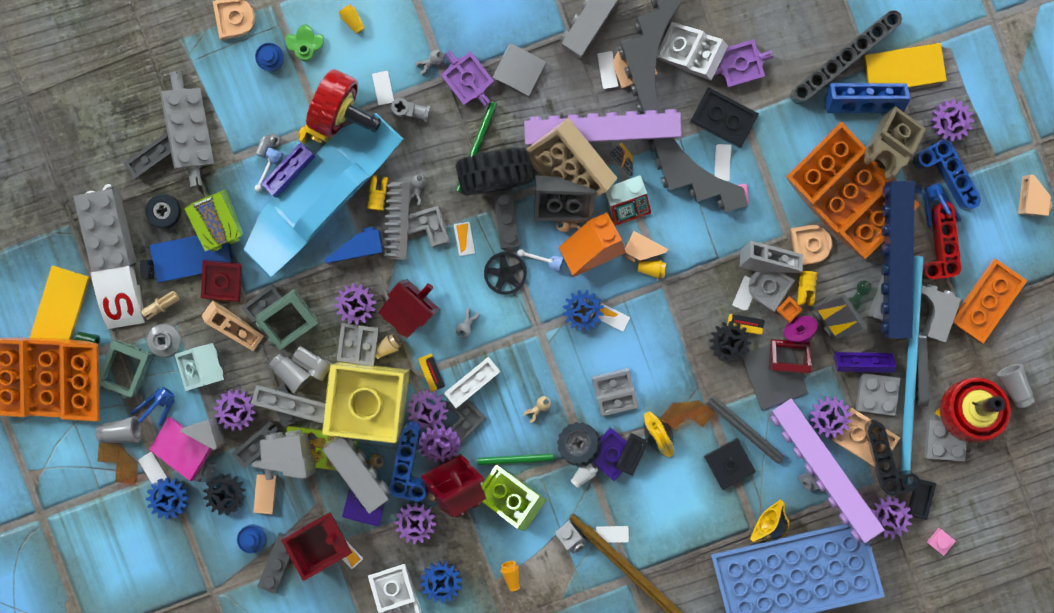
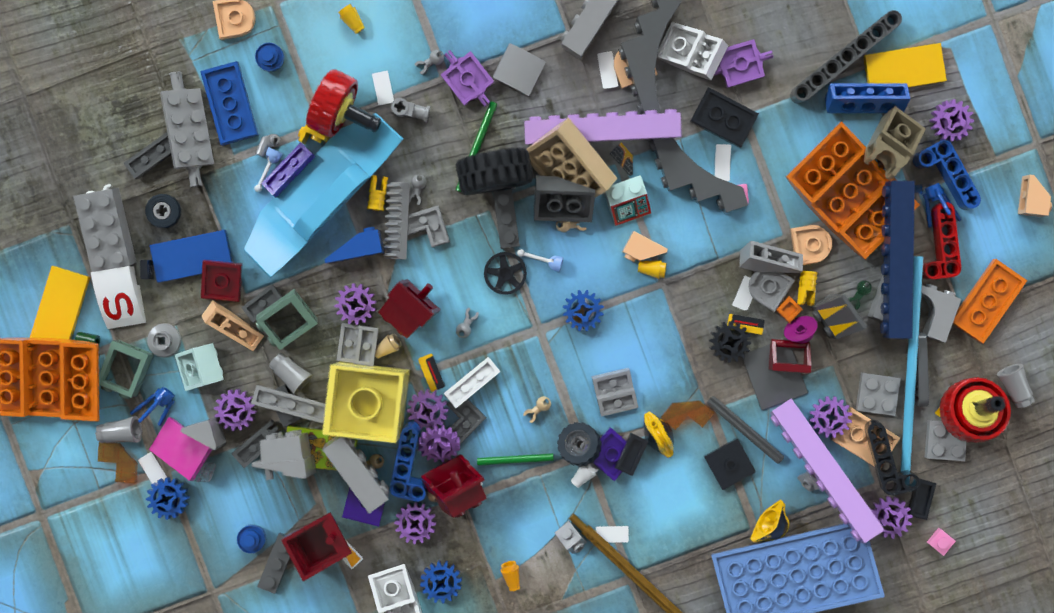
tan axle [141,291,179,320] -> none
lime slope [184,189,243,252] -> none
black gear [203,473,246,515] -> none
light nougat tile [253,474,277,514] -> none
bright green plate [285,24,324,61] -> none
light grey piece [292,346,332,381] -> none
sticker [454,222,475,256] -> none
lime slope [482,464,547,531] -> none
orange slope [559,212,626,277] -> none
white sticker [598,303,630,332] -> none
dark purple plate [834,352,896,373] -> none
none -> blue tile [200,61,259,146]

